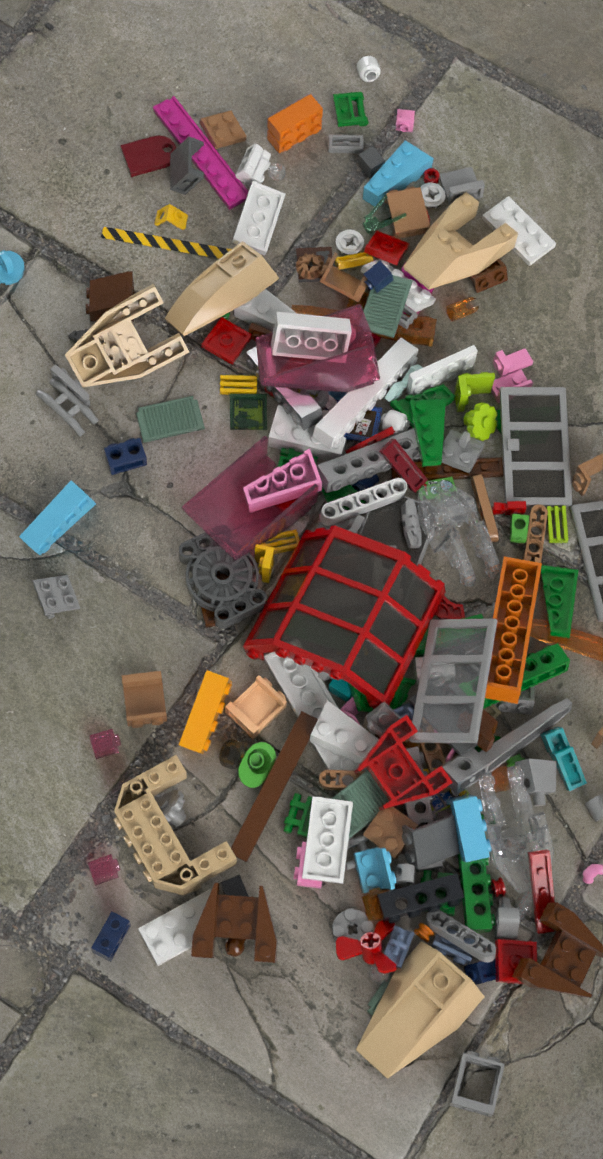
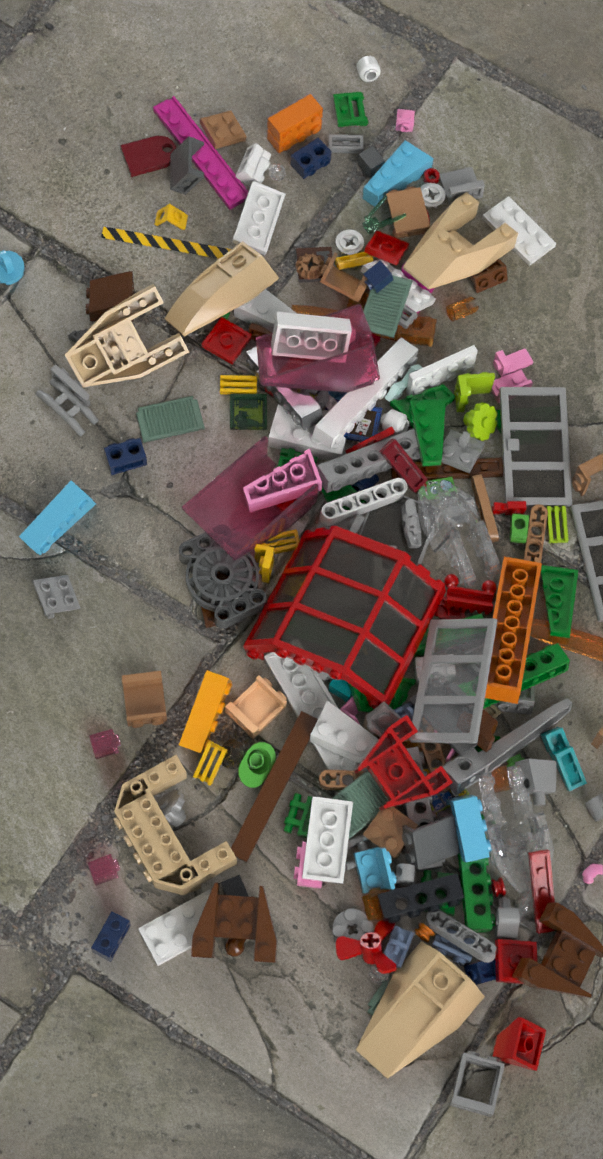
none -> yellow tile [193,741,228,786]
none -> dark blue brick [291,137,332,179]
none -> red gear [444,574,497,615]
none -> red slope [492,1017,546,1071]

